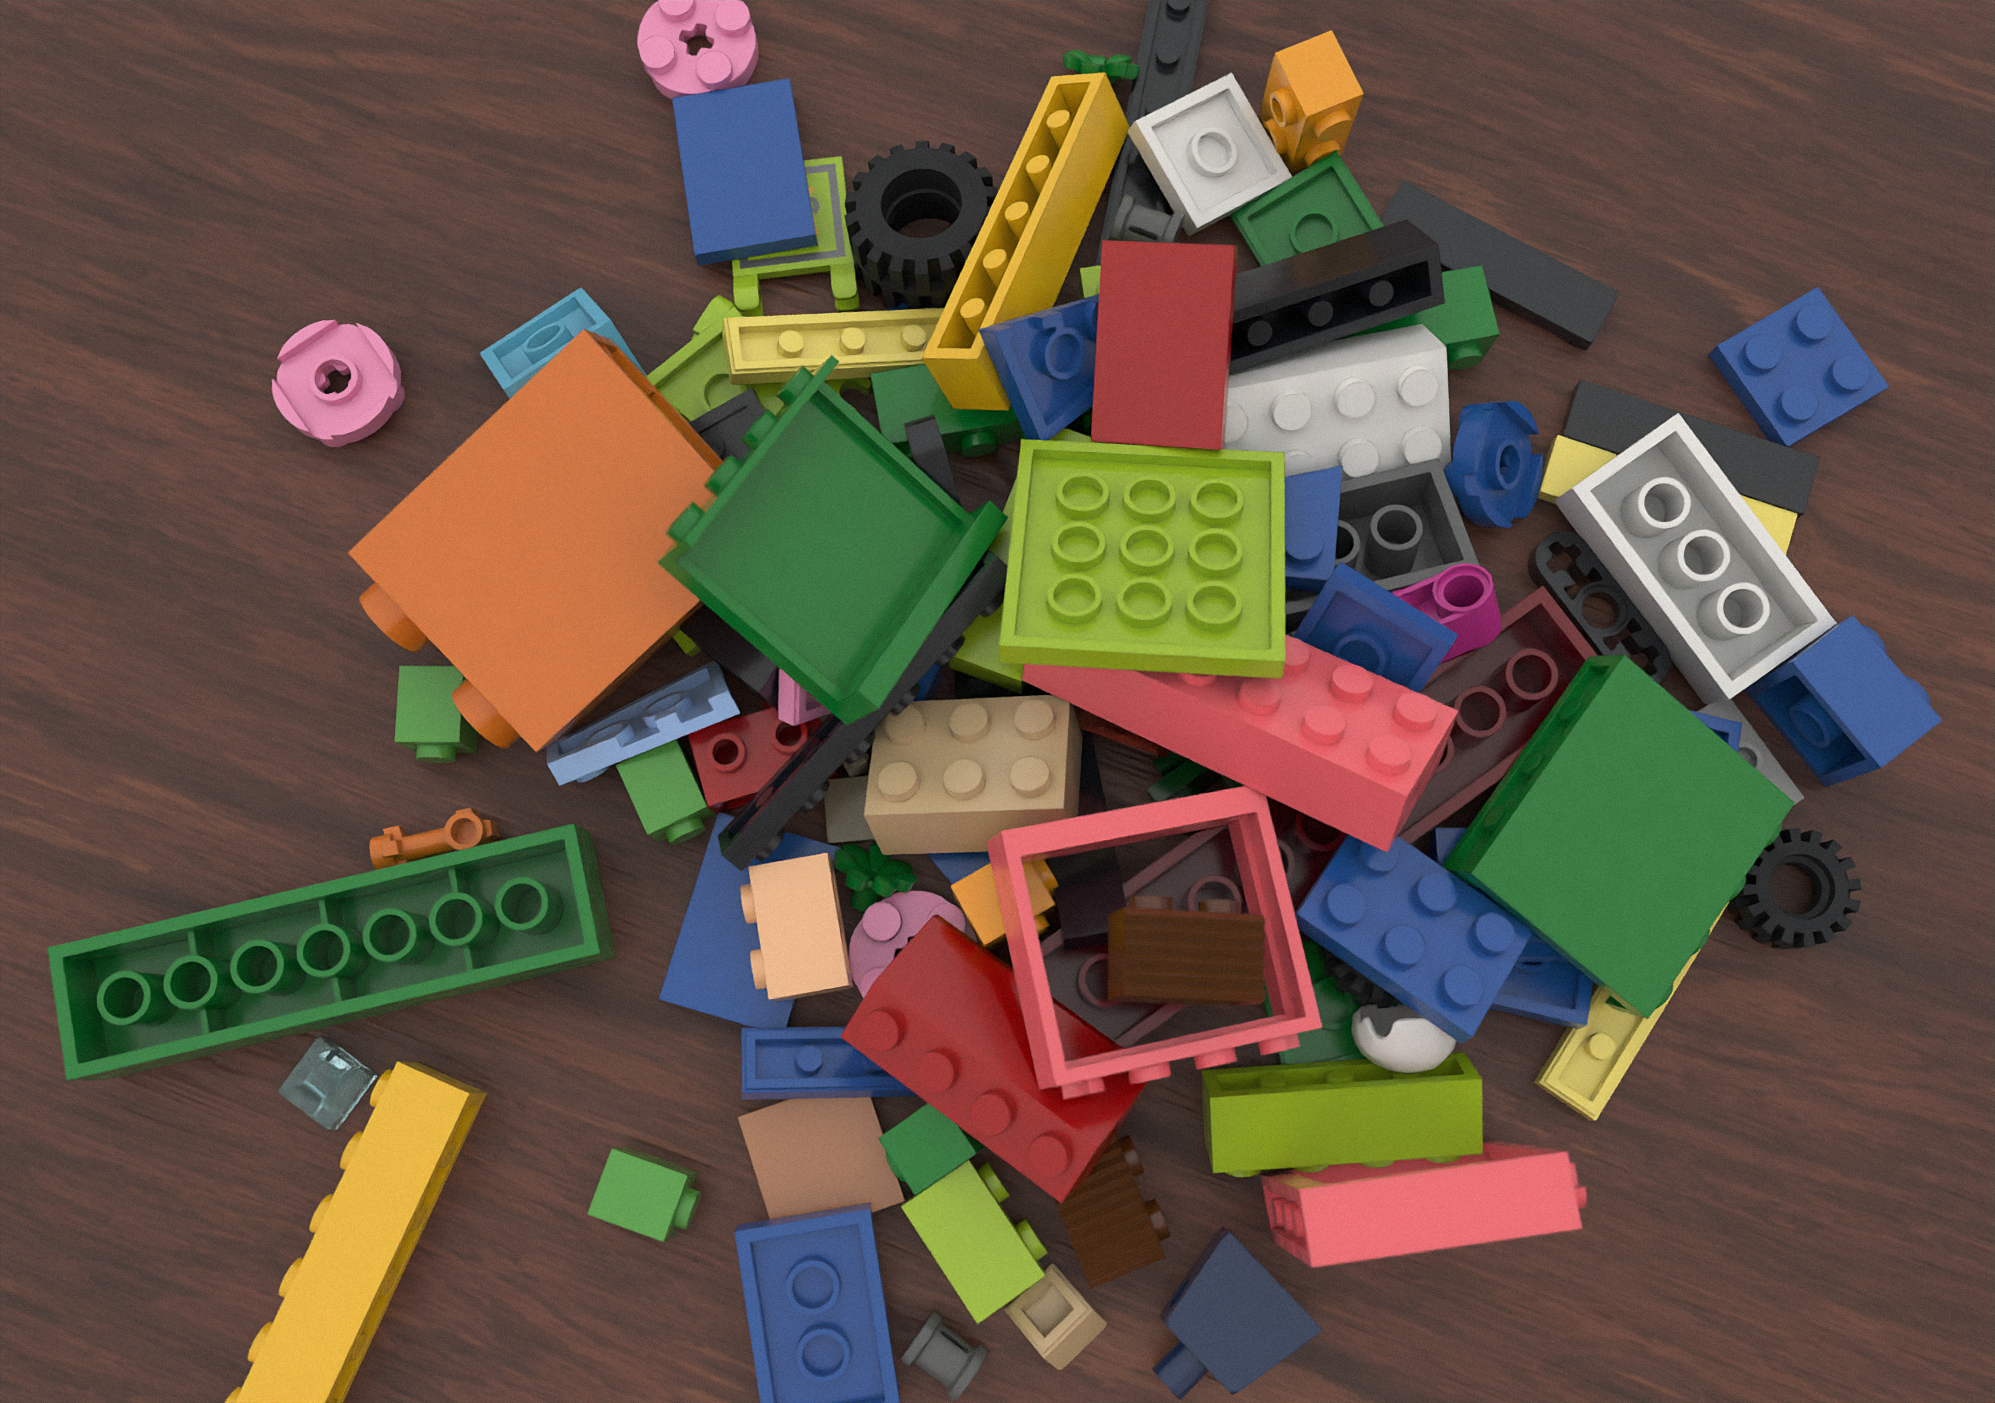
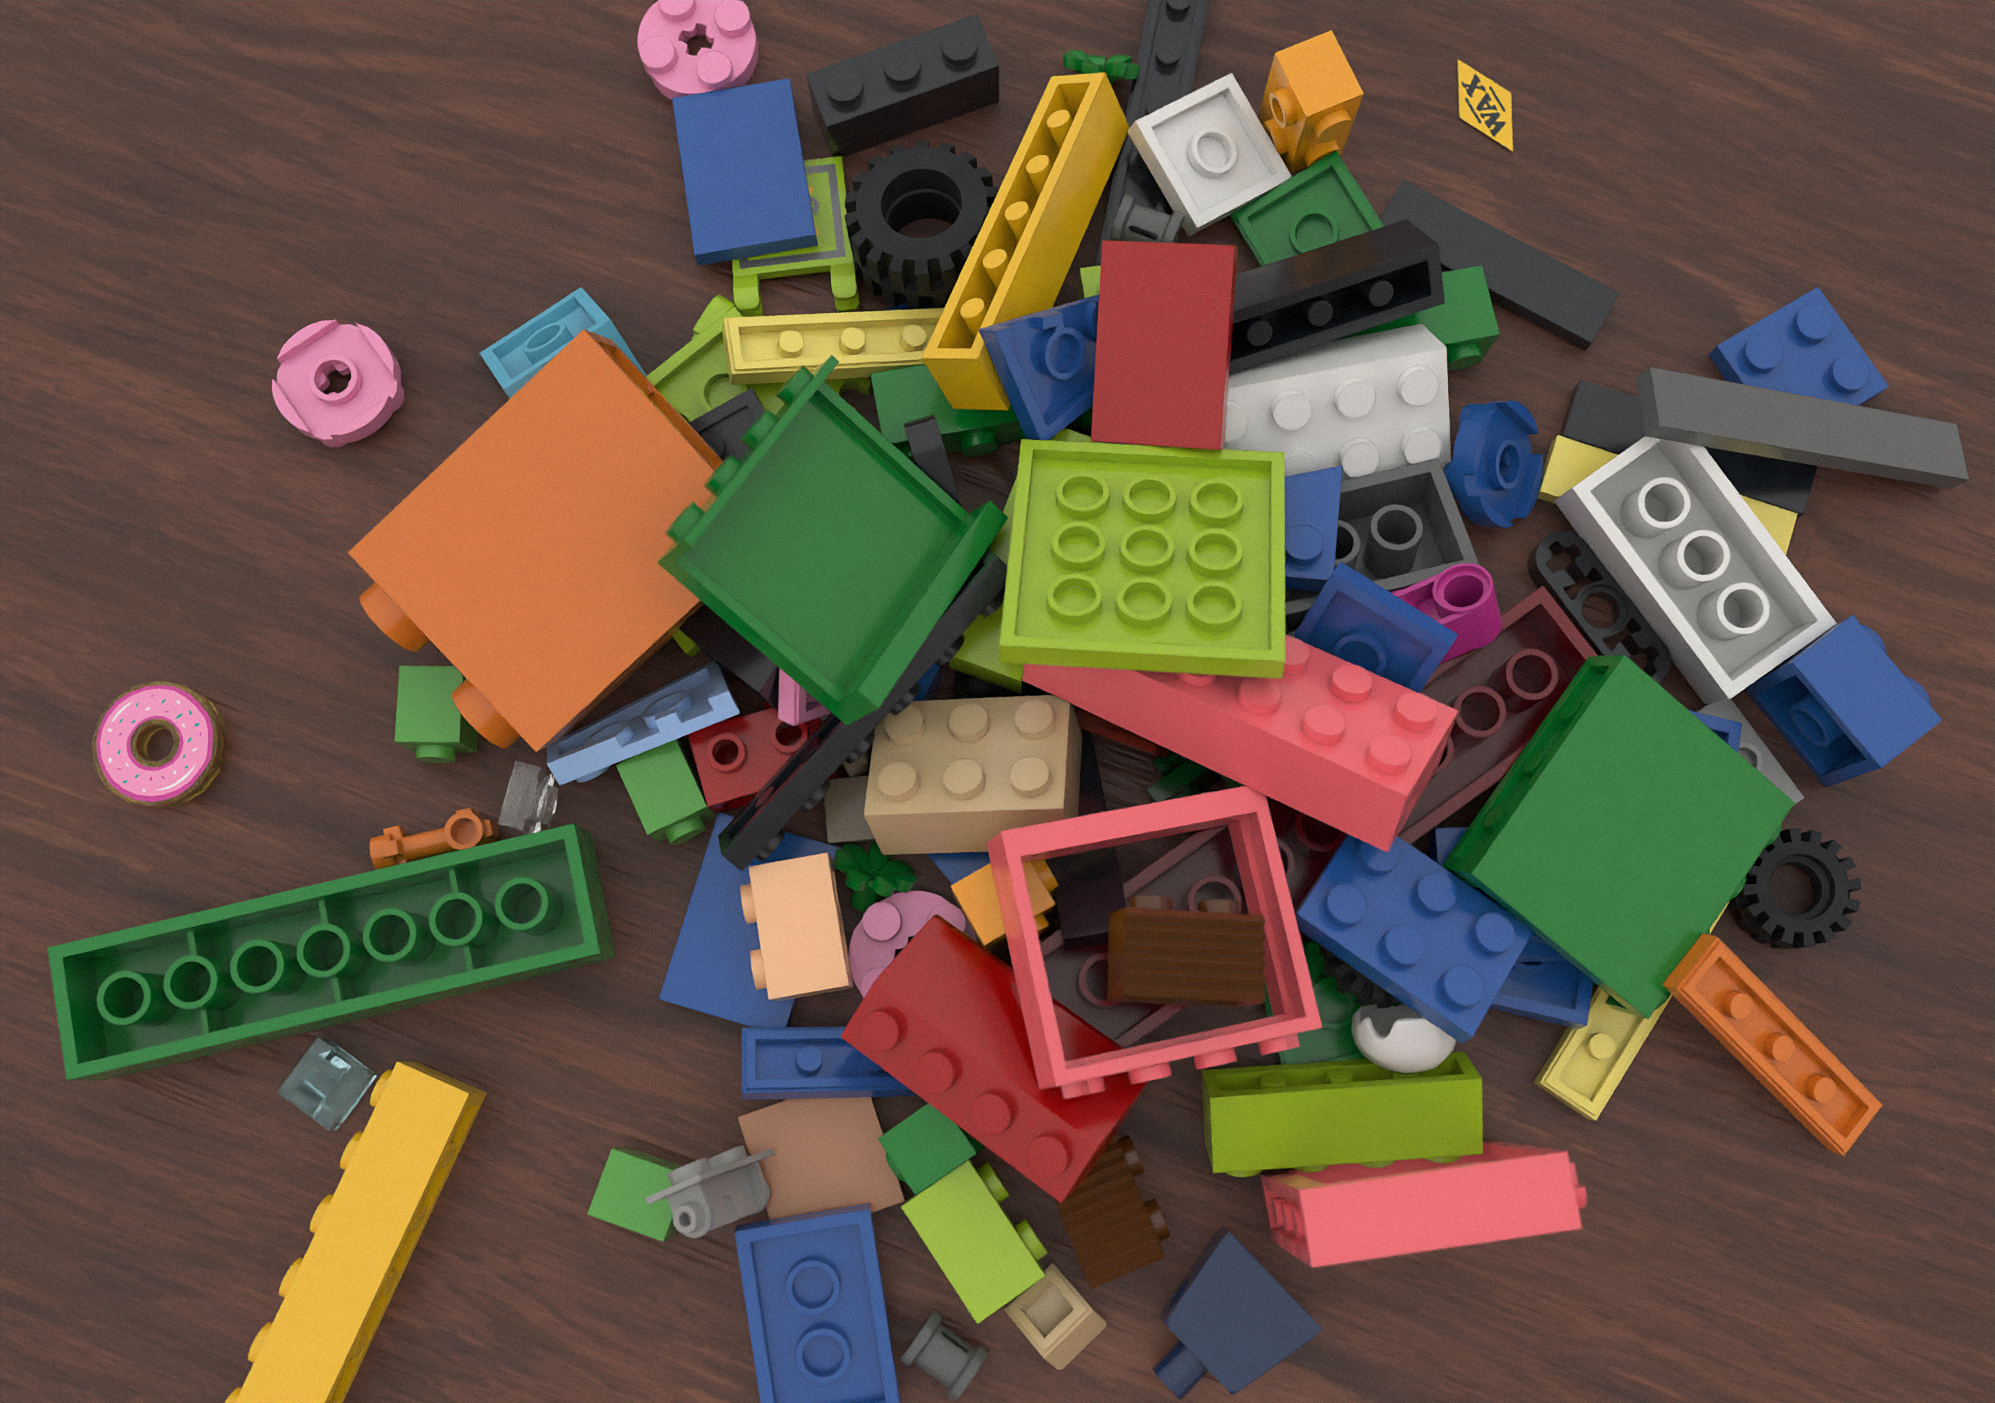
none -> tile [92,681,226,808]
none -> clear plate [497,761,558,835]
none -> light grey hinge [645,1145,775,1238]
none -> black brick [806,14,999,158]
none -> yellow sticker [1458,59,1513,152]
none -> dark grey tile [1636,367,1969,489]
none -> orange tile [1662,933,1883,1156]

